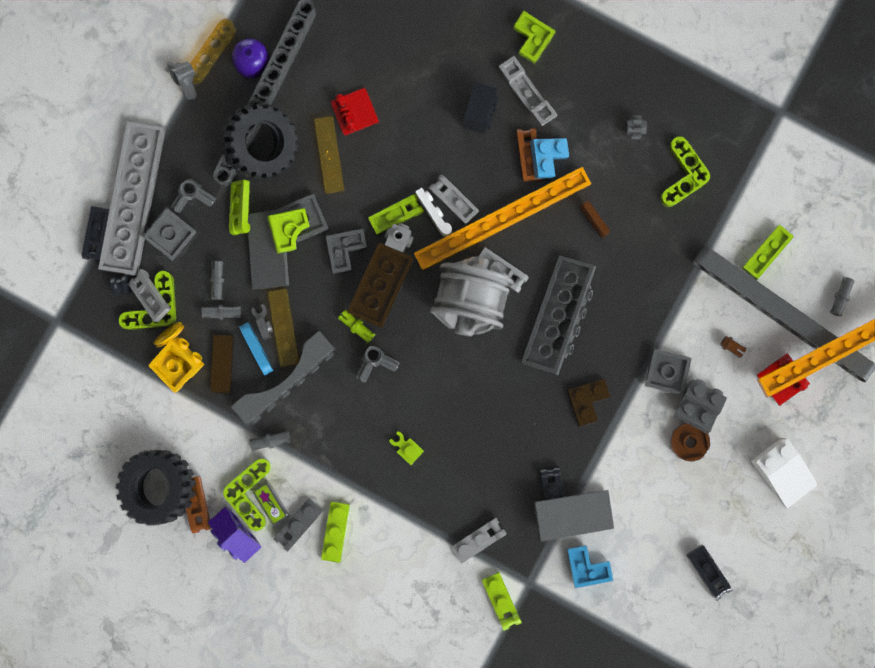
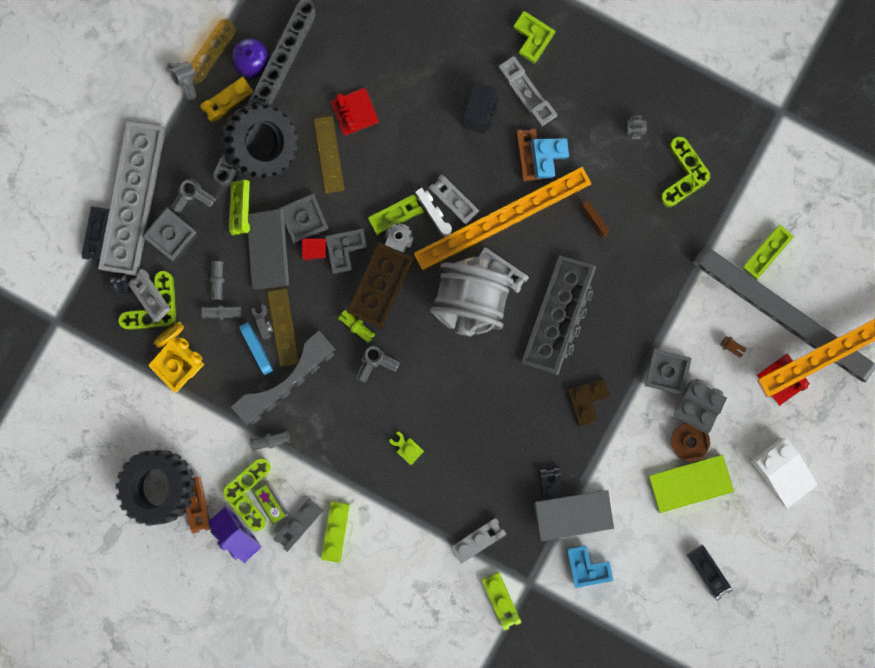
dark brown tile [211,335,234,393] -> none
lime tile [267,208,310,254] -> none
dark grey pin [830,277,855,317] -> none
none -> yellow plate [200,77,254,123]
none -> red panel [302,239,327,261]
none -> lime tile [648,454,734,513]

